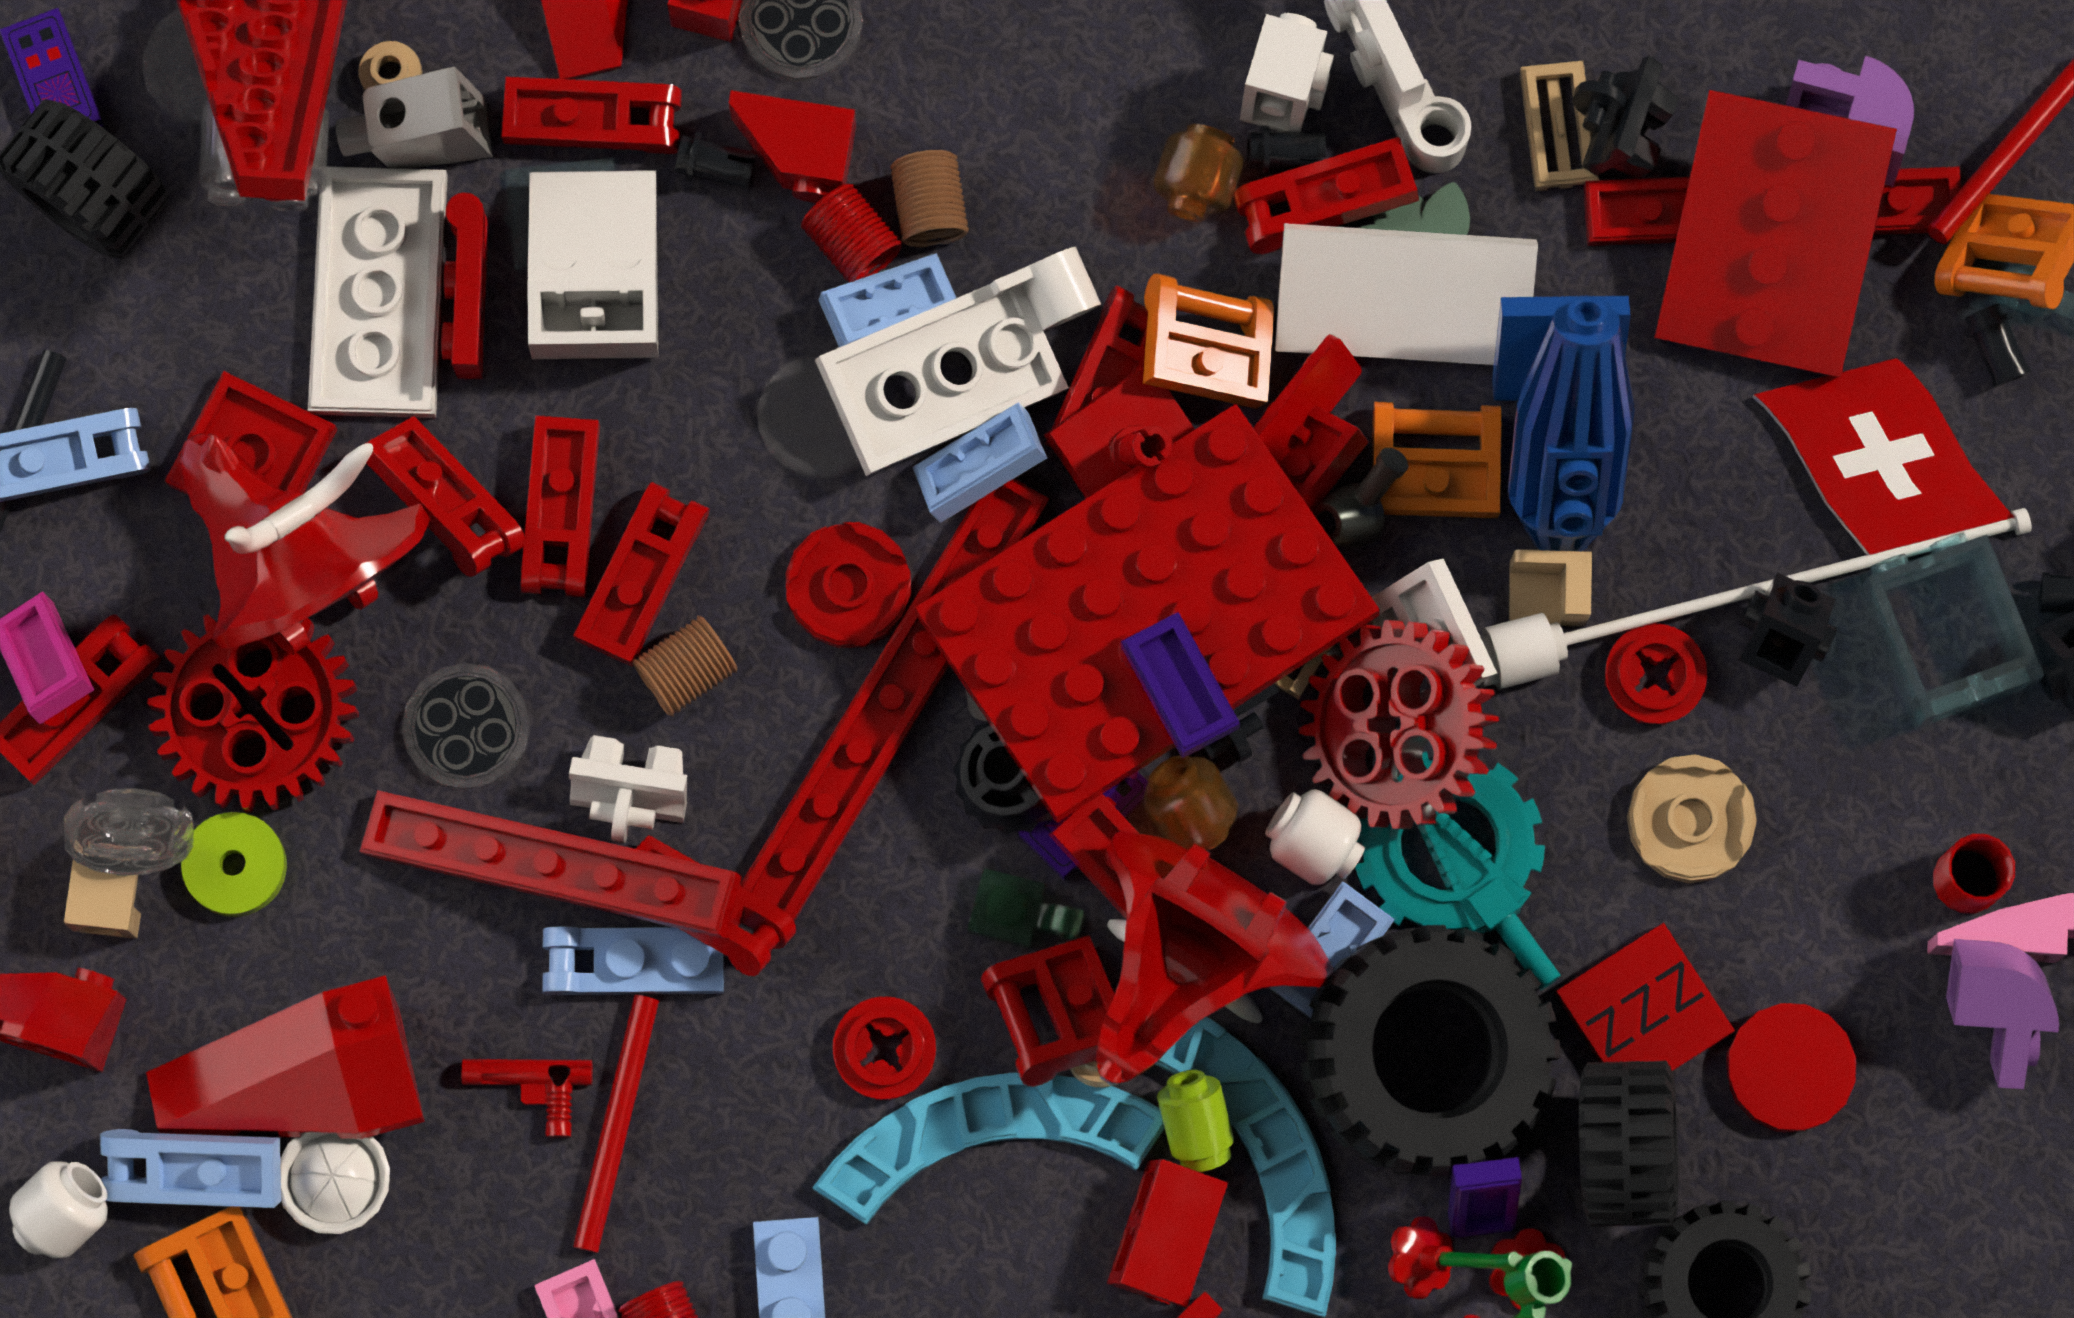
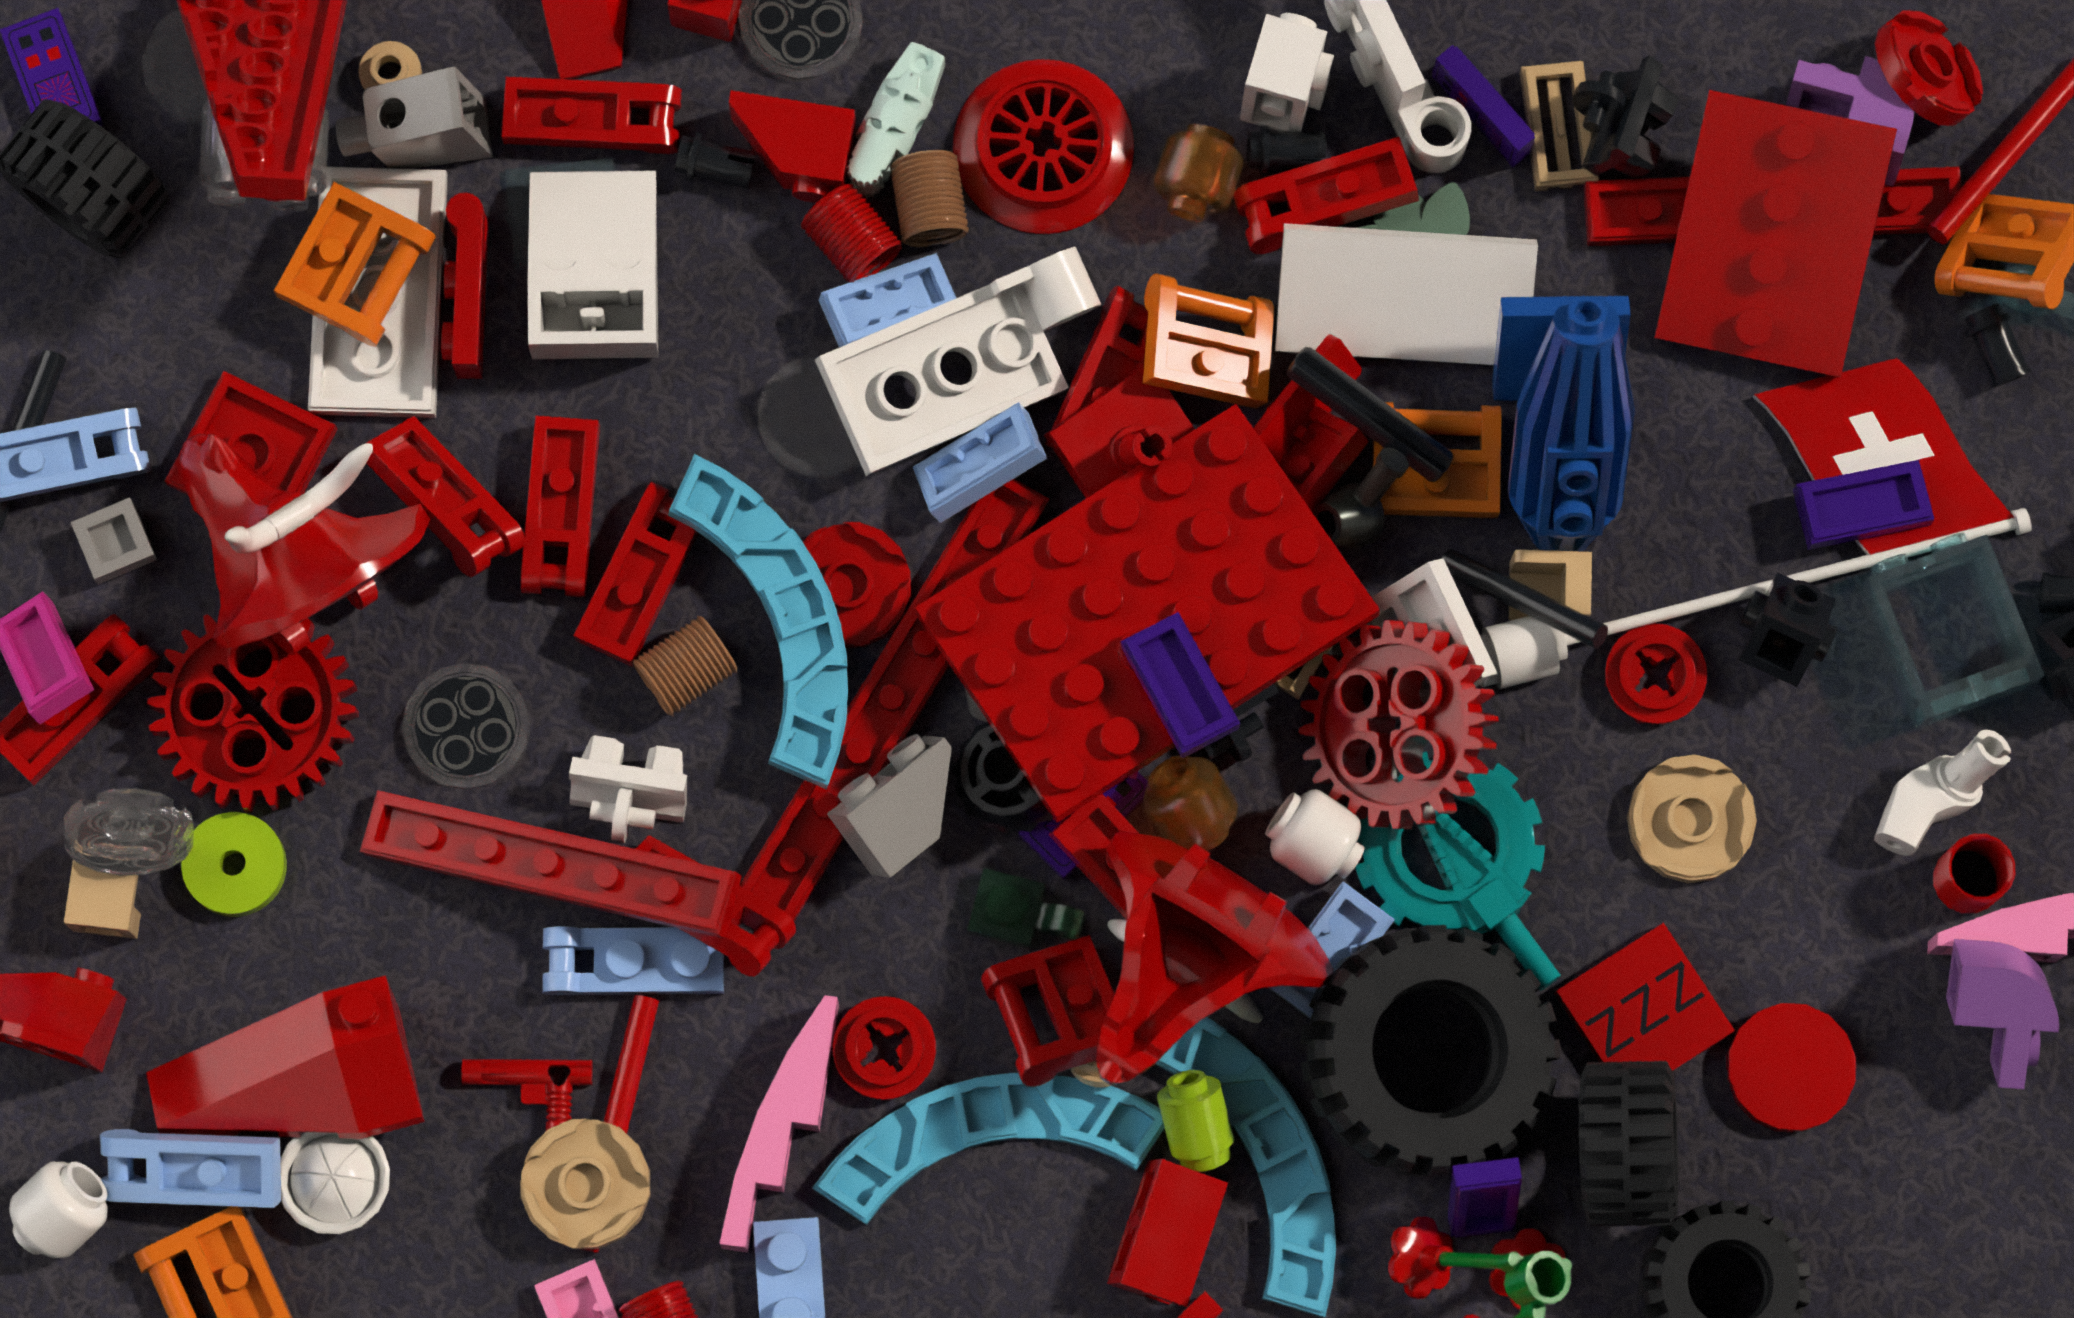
none -> light grey plate [71,497,157,585]
none -> orange plate [274,182,436,347]
none -> tan tile [520,1119,650,1249]
none -> medium azure tile [668,454,848,789]
none -> bright pink slope [719,995,839,1253]
none -> light grey slope [827,734,952,878]
none -> light aqua hinge [847,42,945,199]
none -> red piece [953,59,1134,234]
none -> black axle [1287,347,1454,482]
none -> dark purple tile [1431,45,1535,167]
none -> black bar [1441,549,1608,649]
none -> dark purple tile [1793,460,1934,550]
none -> white arm [1874,729,2011,856]
none -> red tile [1875,10,1983,126]

